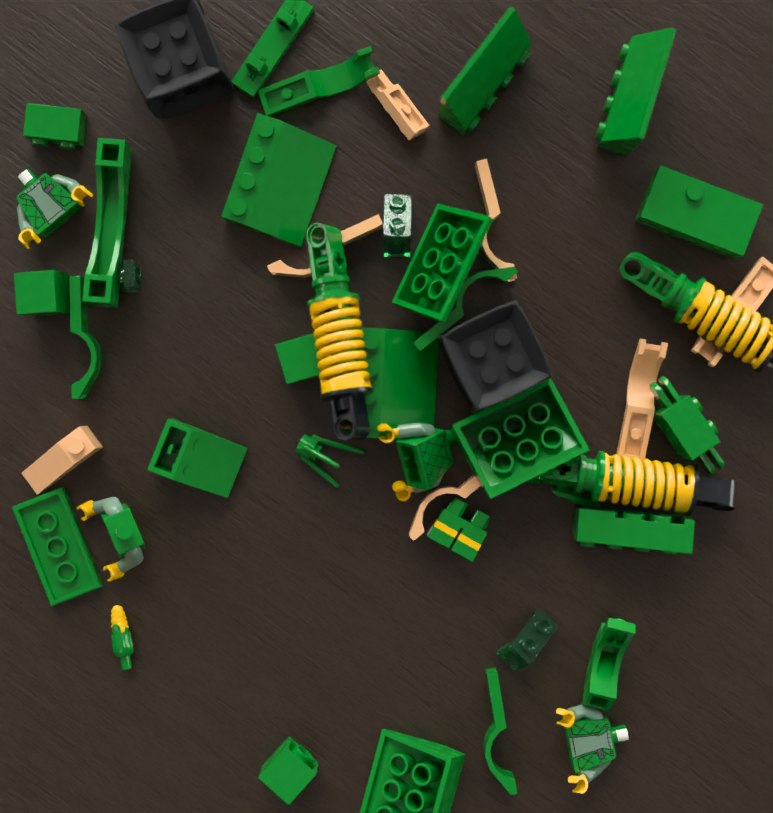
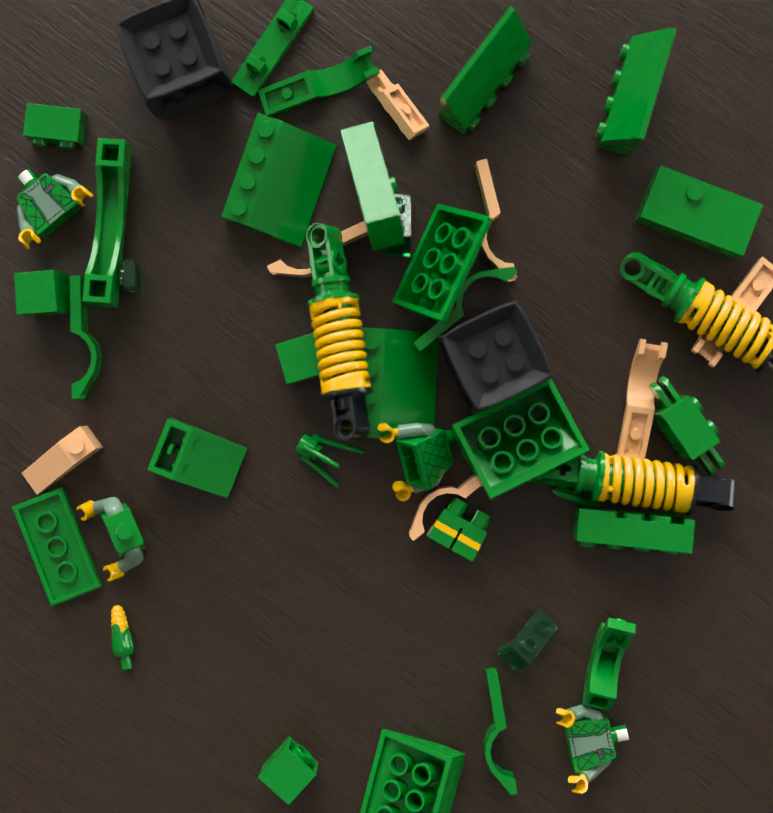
none -> brick [340,121,405,251]

